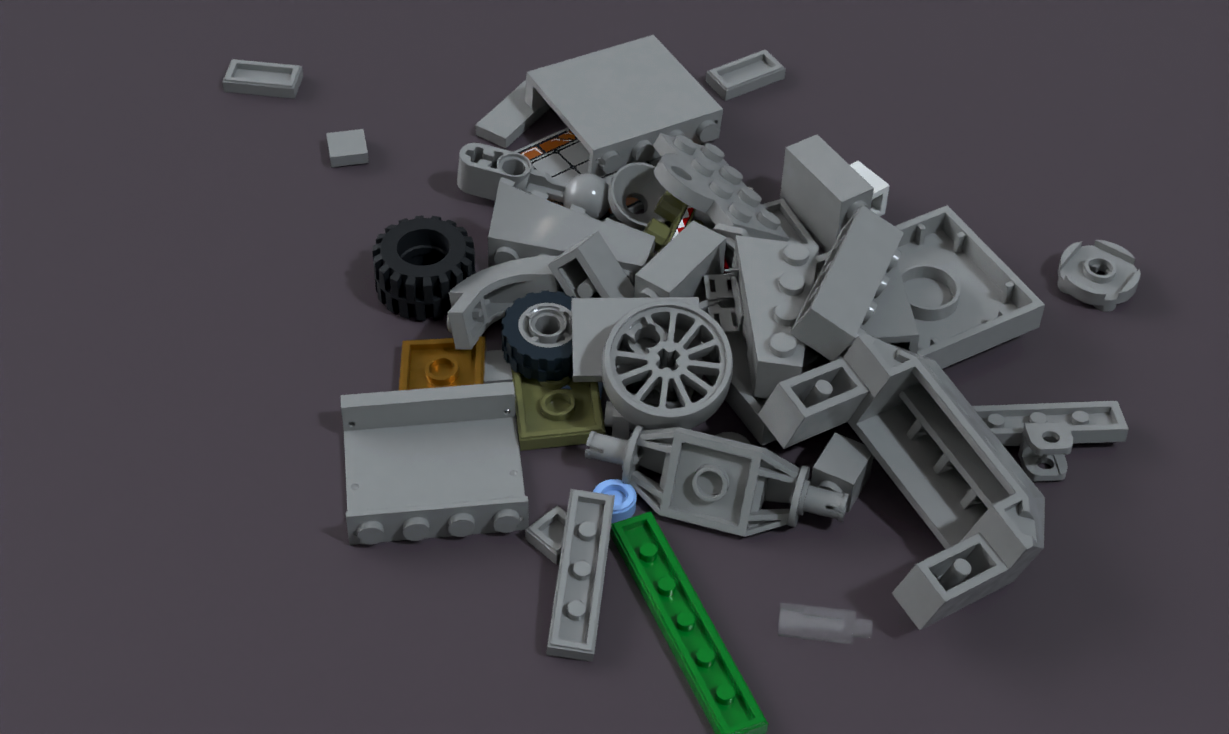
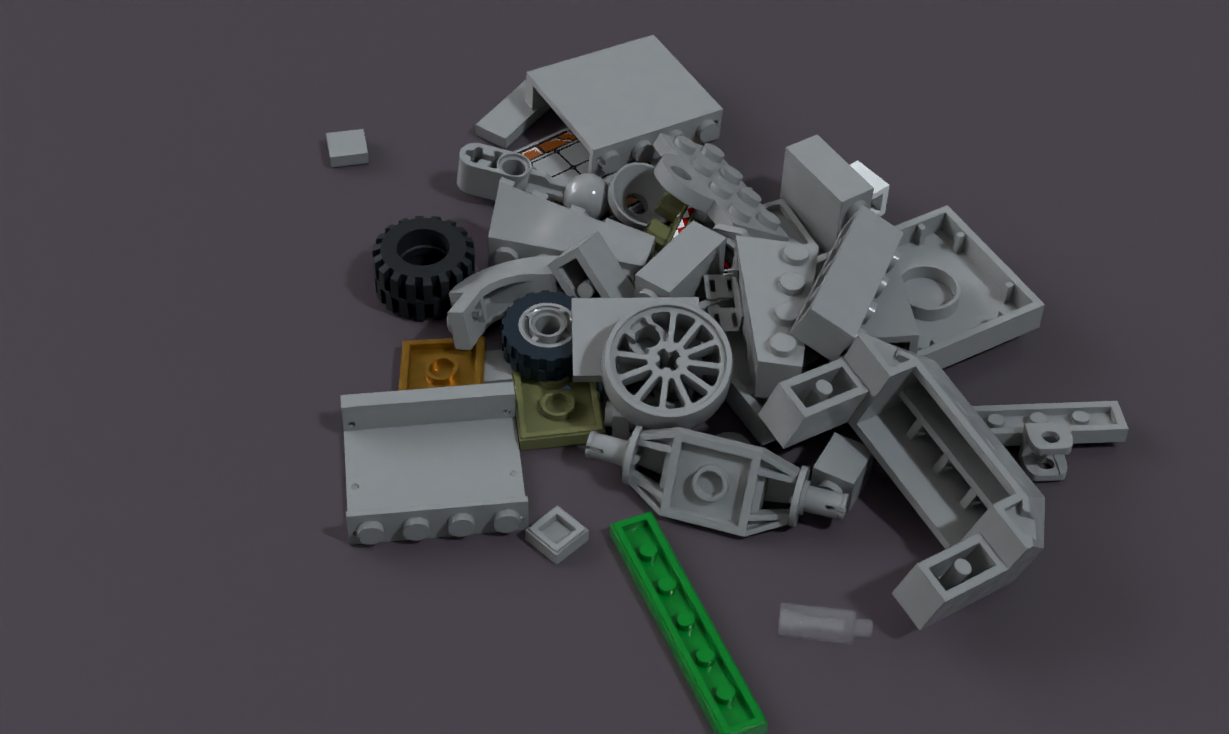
light grey tile [222,59,303,99] -> none
light grey tile [546,489,615,662] -> none
light blue tile [593,479,637,523] -> none
light grey tile [706,49,786,101] -> none
light grey plate [1057,240,1141,312] -> none

